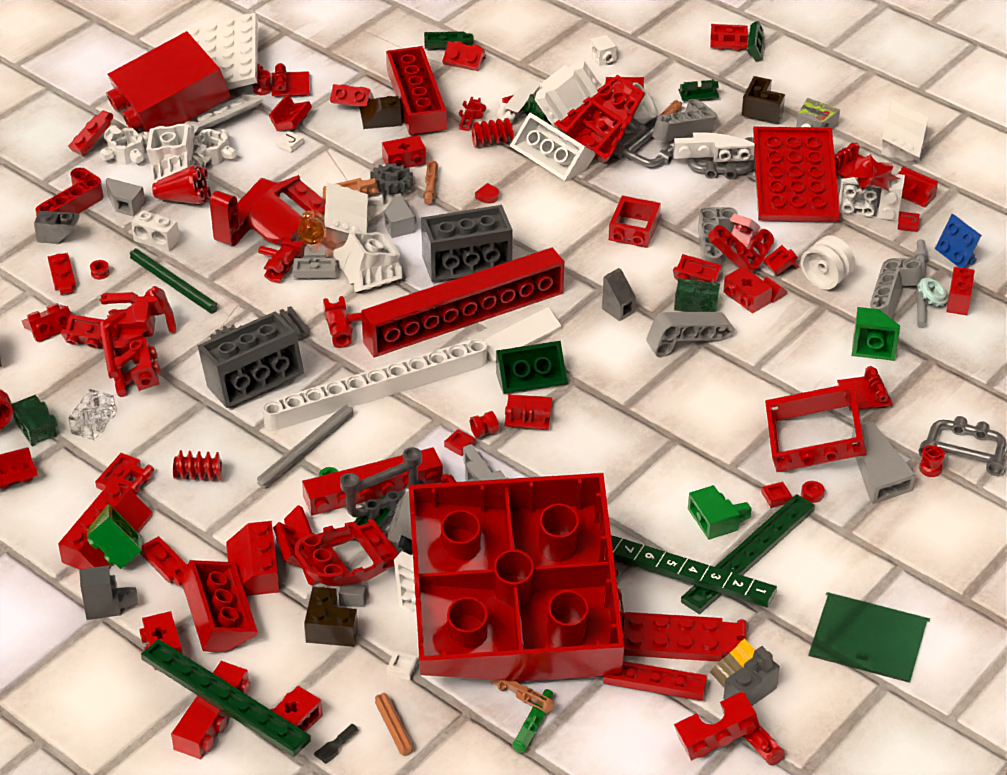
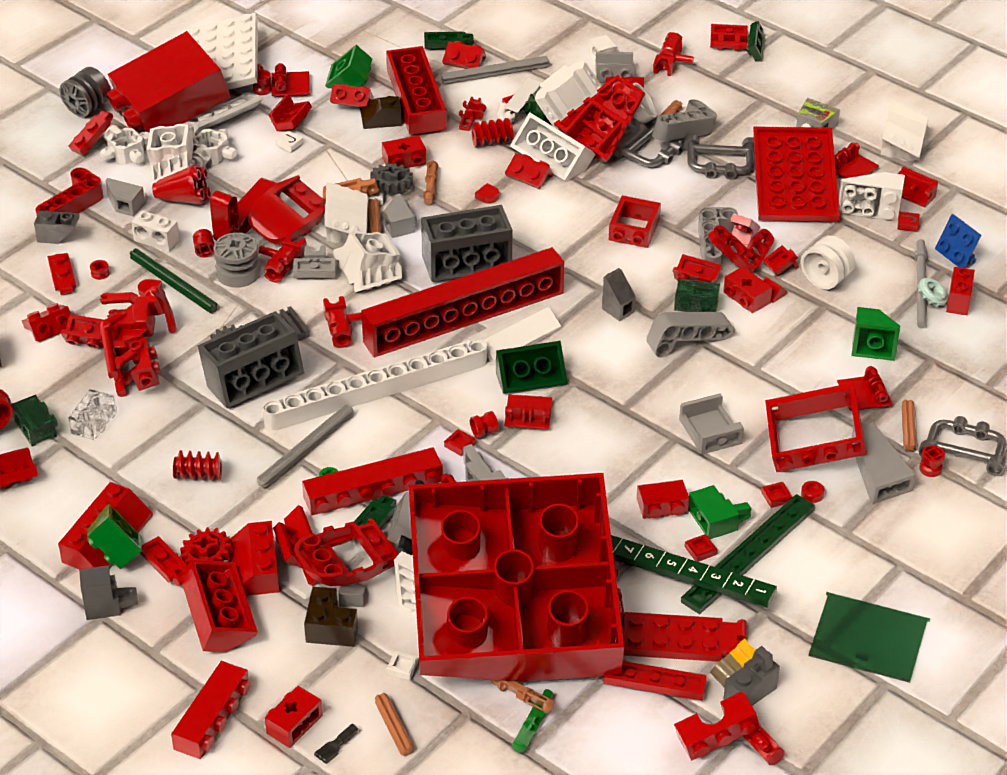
red plate [95,453,154,495] -> none
red brick [139,611,182,670] -> none
dark green tile [141,639,311,757] -> none
clear orange wheel [297,210,325,245] -> none
flat silver bar [340,447,422,519] -> none
white slope [673,133,755,162] -> none
dark green hinge [678,79,719,101] -> none
dark brown brick [741,76,785,123] -> none
red hair [847,154,900,191] -> none
light grey beam [870,258,925,319] -> none
none -> flat silver wheel [59,66,111,117]
none -> red tile [138,279,162,296]
none -> red gear [180,527,233,565]
none -> red wheel [193,229,214,258]
none -> light grey wheel [214,233,260,288]
none -> green slope [325,44,373,89]
none -> nougat axle [368,198,381,233]
none -> light grey axle [441,56,549,84]
none -> red bracket [505,153,553,190]
none -> light grey panel [595,52,635,83]
none -> red brick [637,479,689,519]
none -> red piece [653,32,694,76]
none -> light grey panel [679,393,744,455]
none -> red tile [685,534,717,562]
none -> nougat axle [902,399,916,452]

